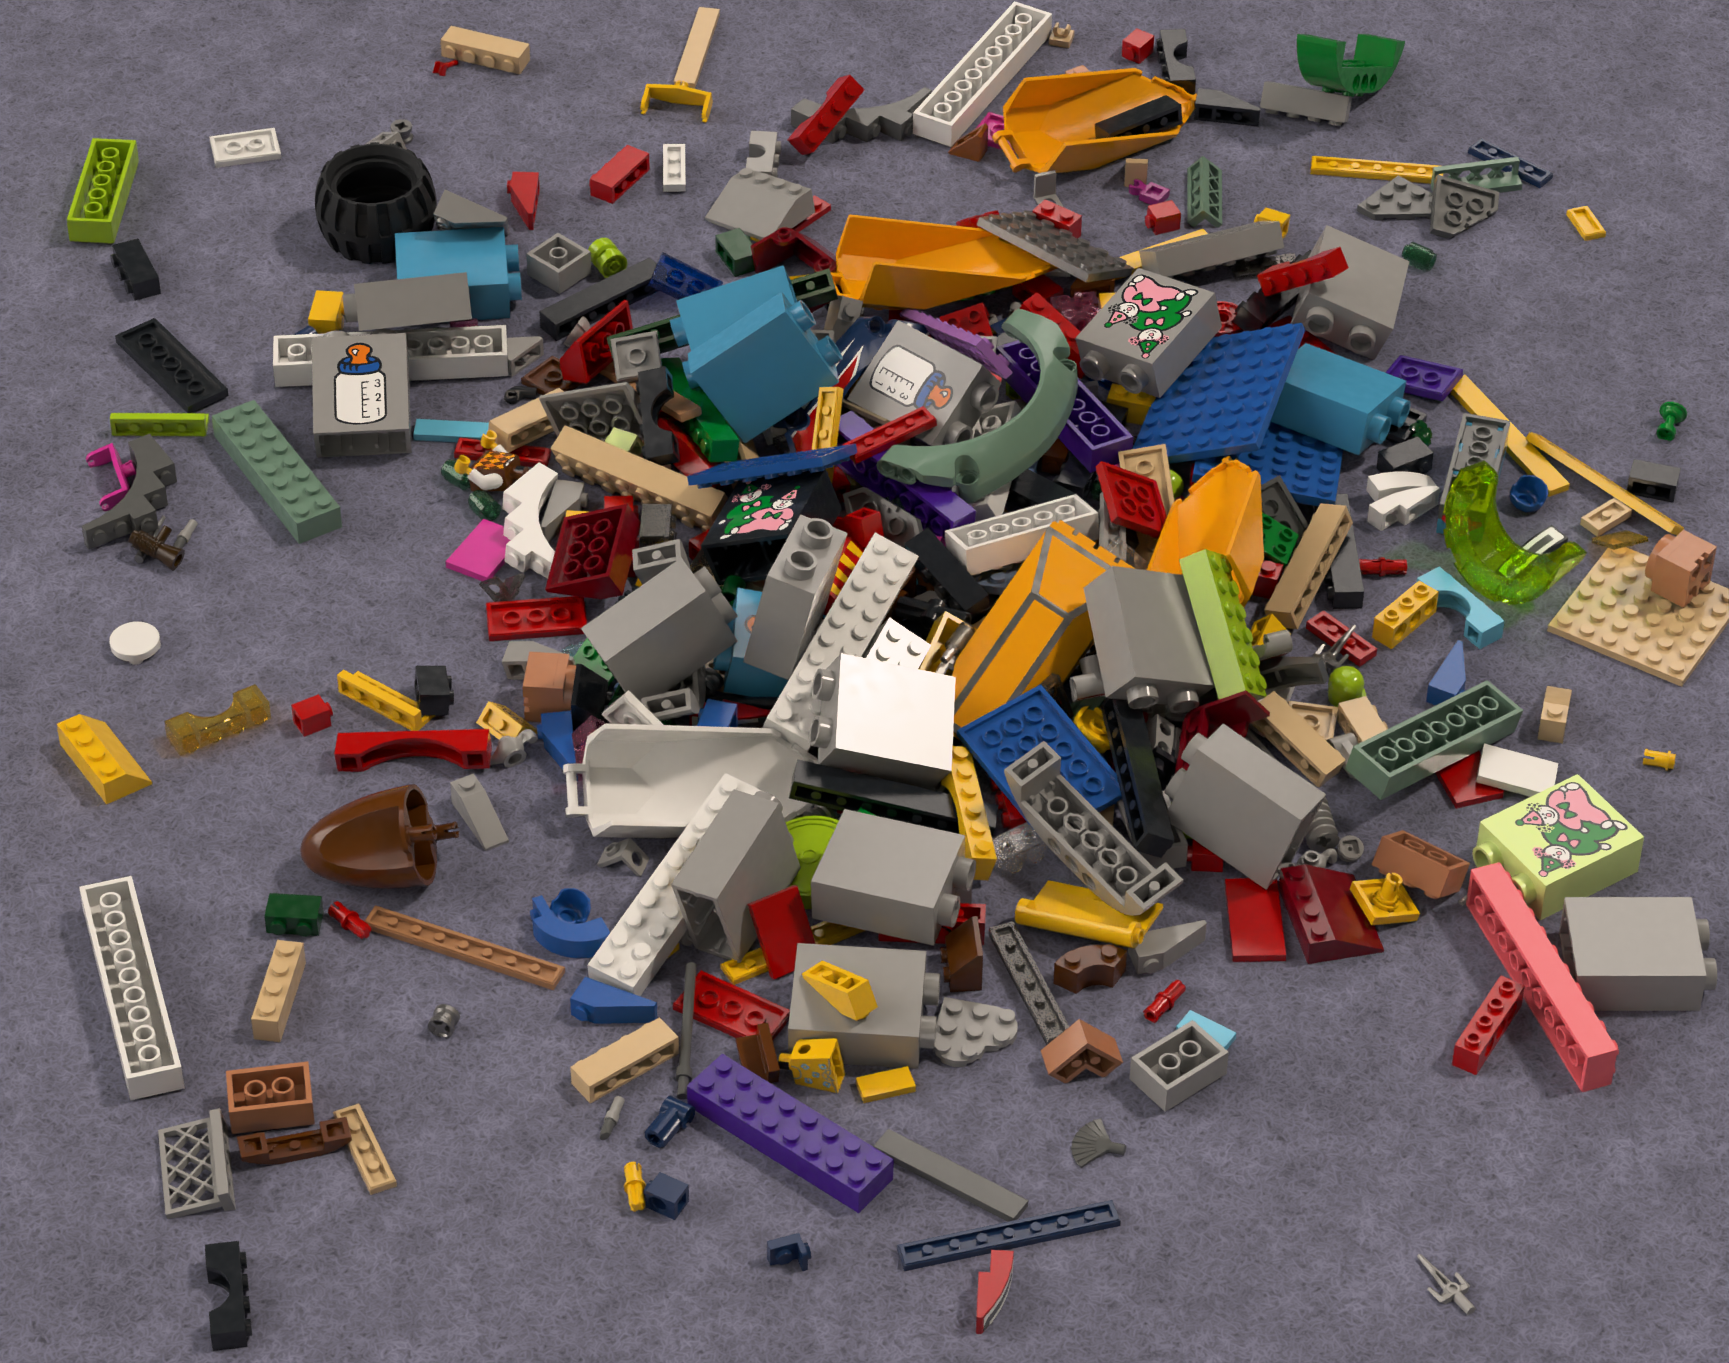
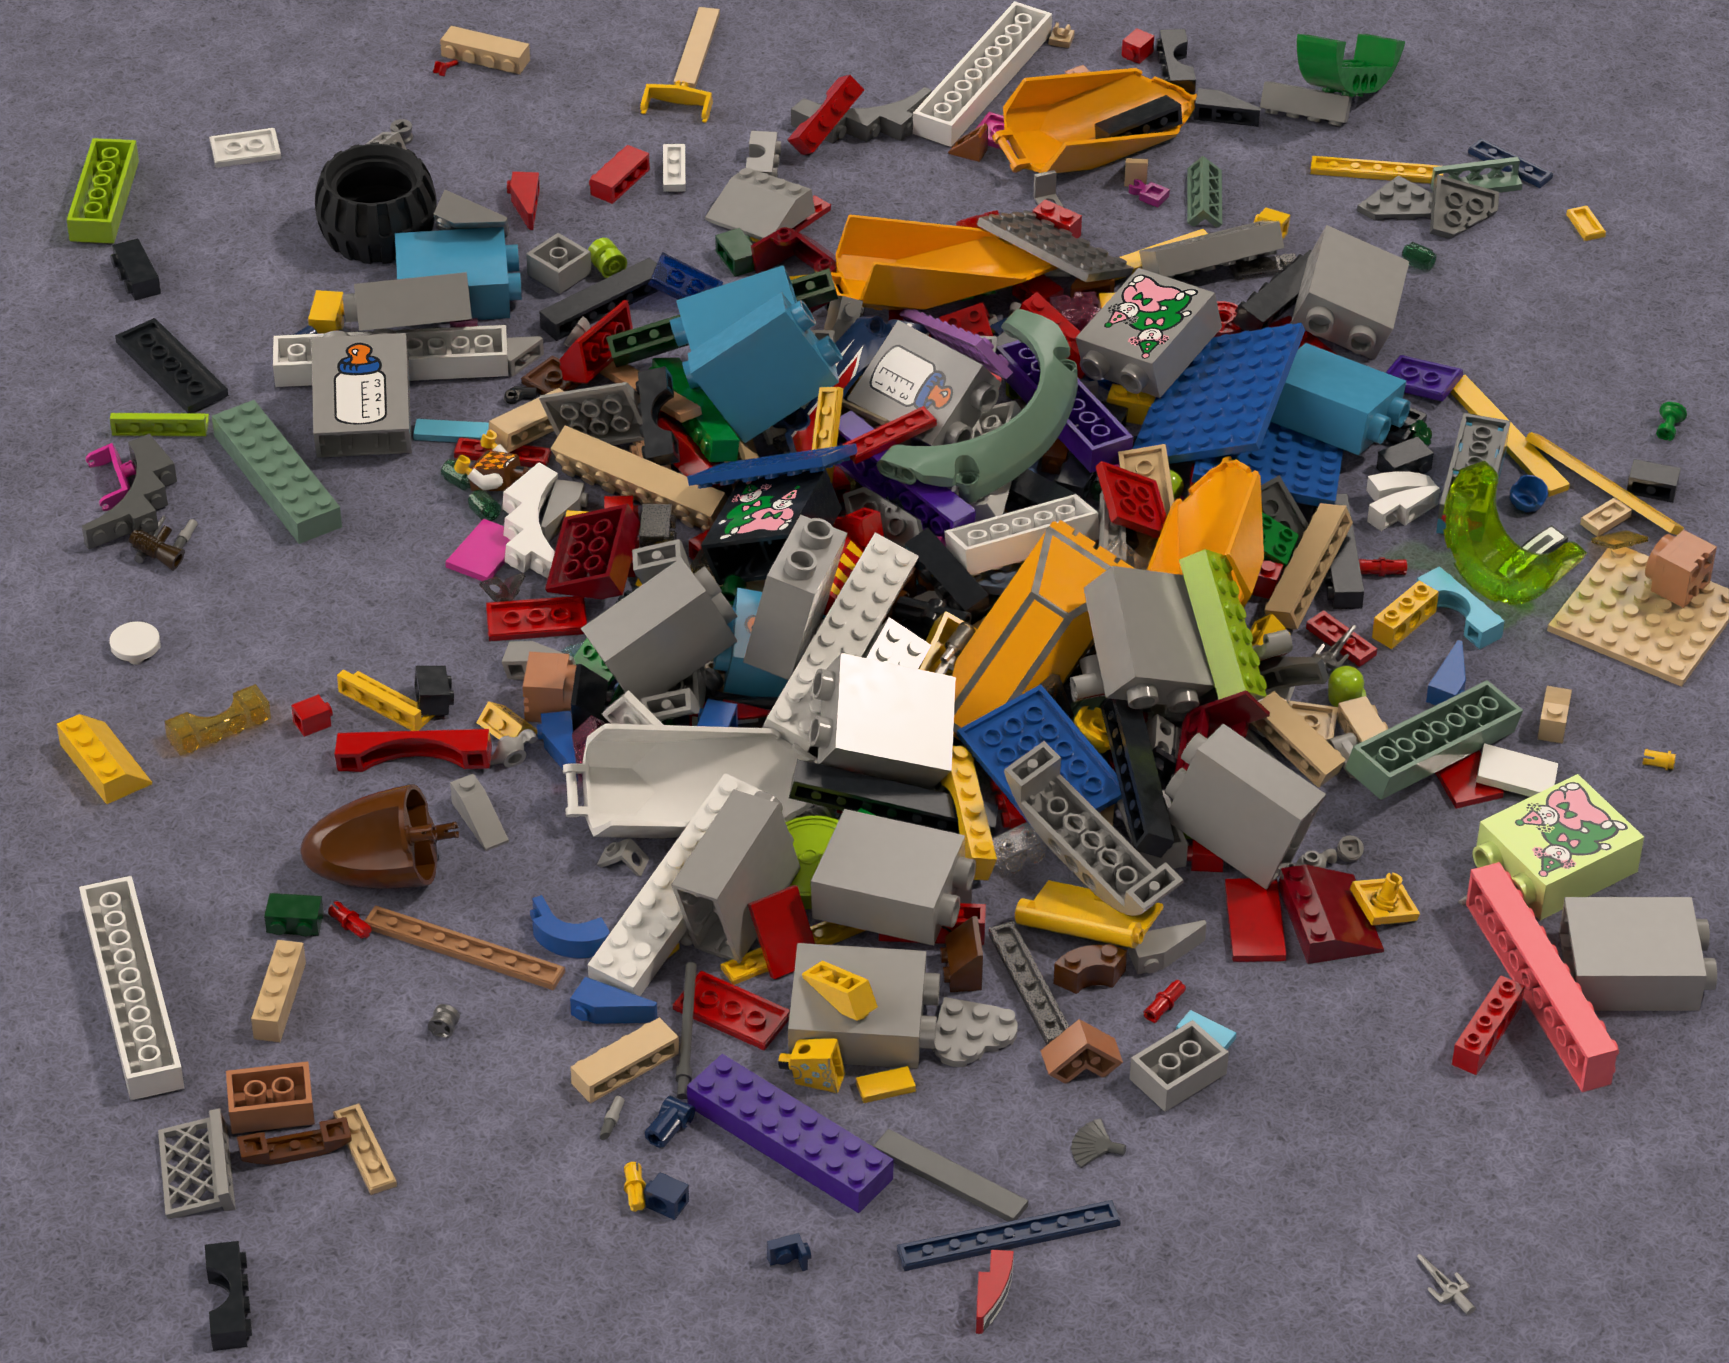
blue hair [550,888,591,924] -> none
yellowish green brick [605,427,645,457] -> none
light grey tile [611,331,662,383] -> none
reddish brown panel [735,1023,780,1083] -> none
red brick [1145,200,1181,235] -> none
red arch [1256,247,1349,296] -> none
light grey piece [1305,797,1340,852] -> none
nougat brick [1371,830,1470,899] -> none

